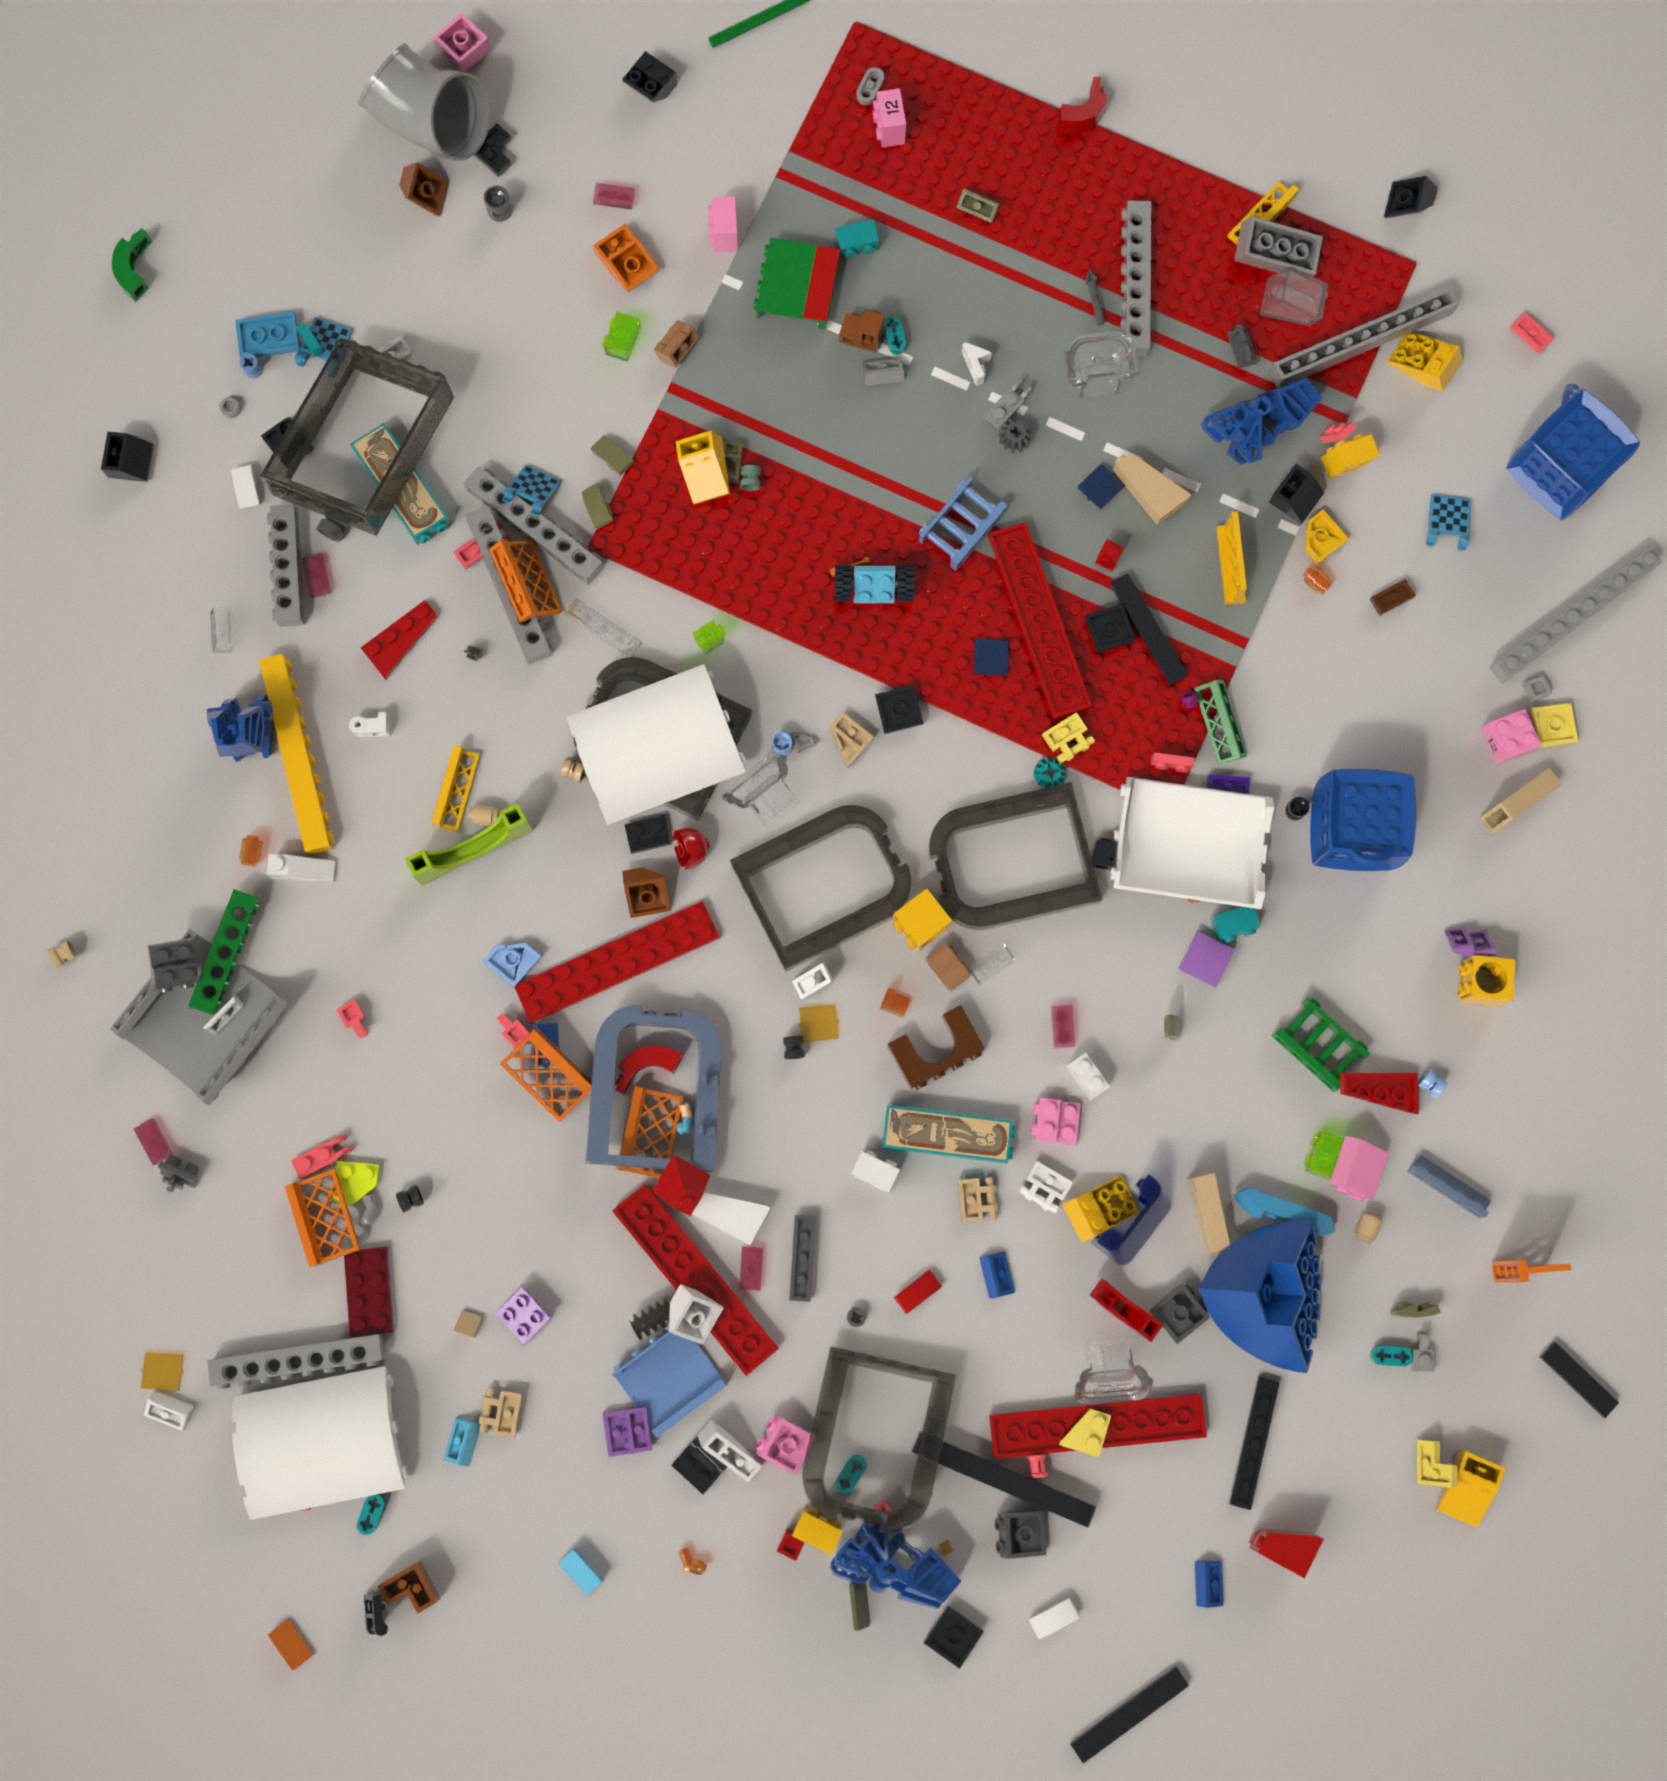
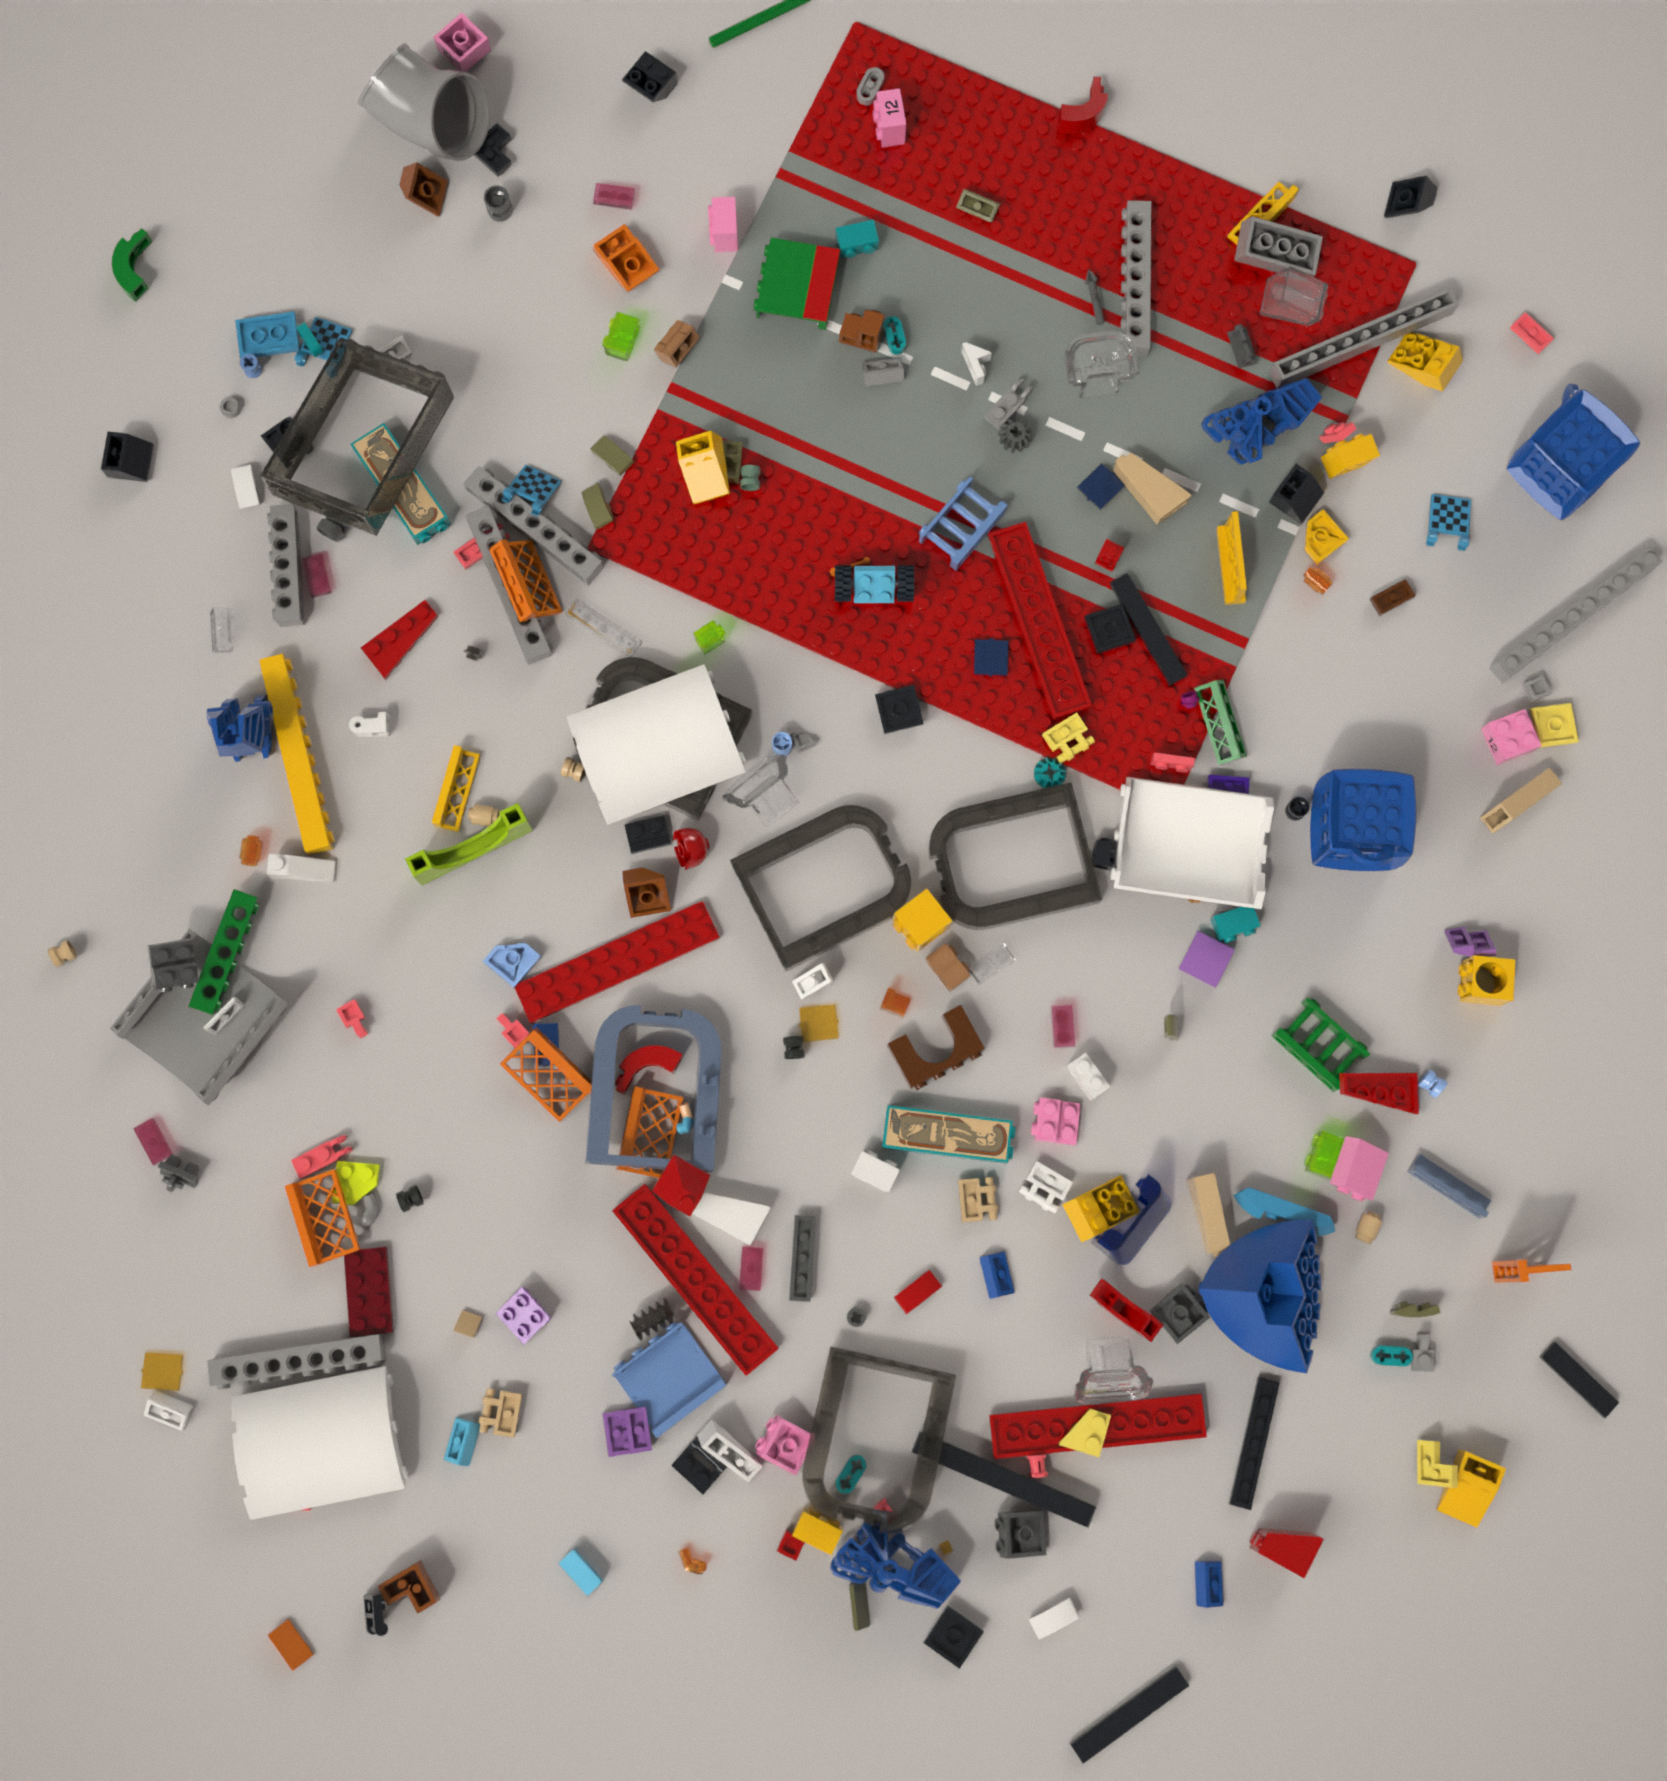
teal beam [357,1494,386,1535] -> none
white slope [669,1284,724,1345] -> none
tan wing [830,712,874,768] -> none

